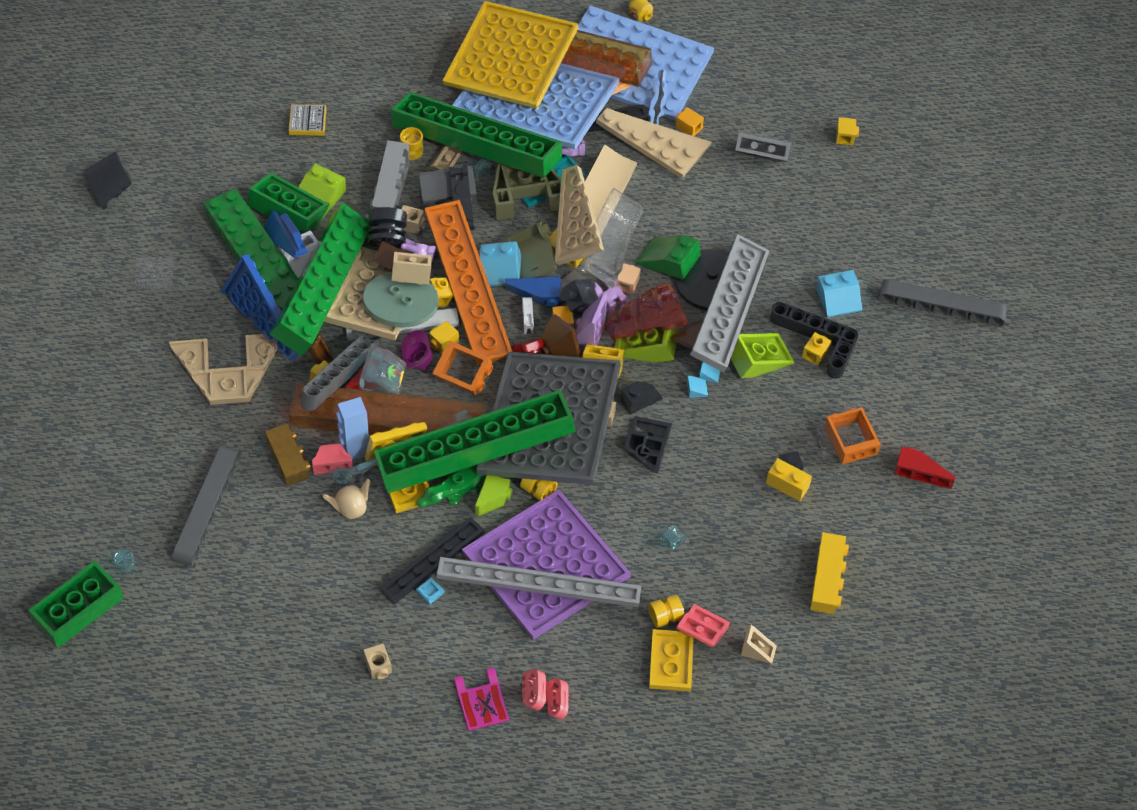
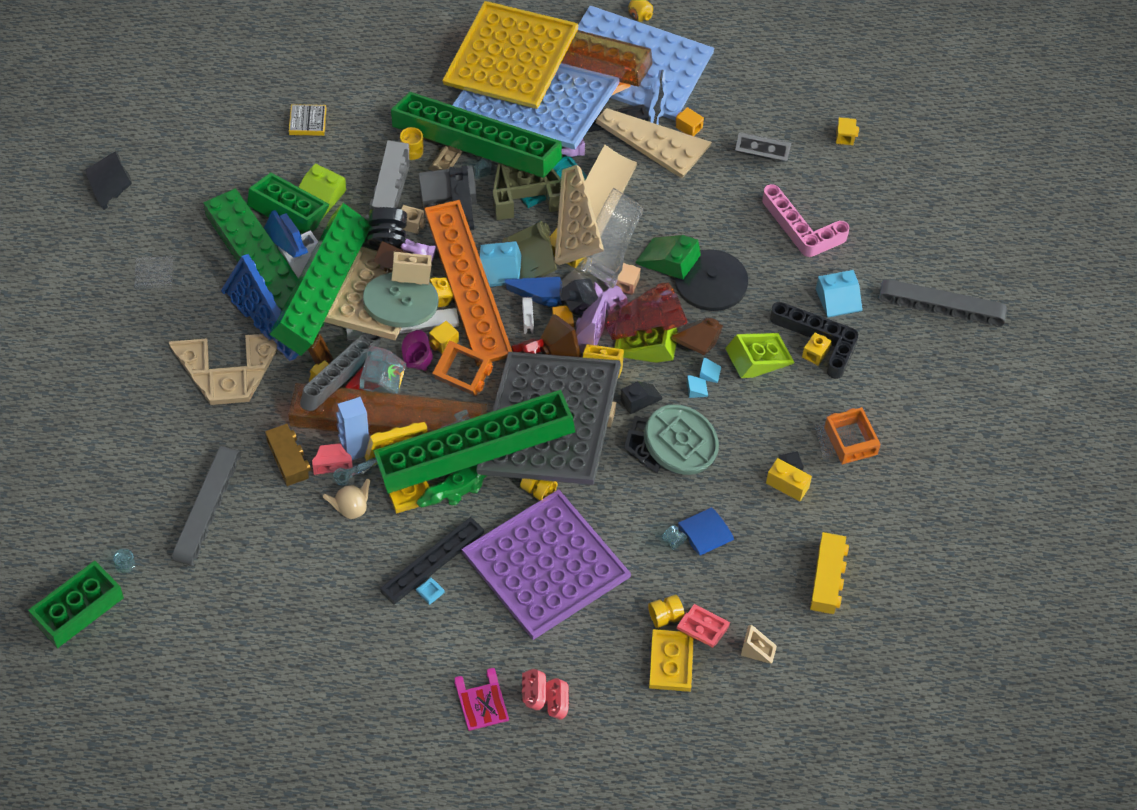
tan brick [364,644,392,679] -> none
light grey plate [437,557,642,608] -> none
lime slope [475,475,513,516] -> none
light grey plate [690,234,769,372] -> none
red slope [894,446,955,489] -> none
none -> sand green plate [644,405,719,475]
none -> blue slope [678,507,734,555]
none -> bright pink beam [762,184,849,257]

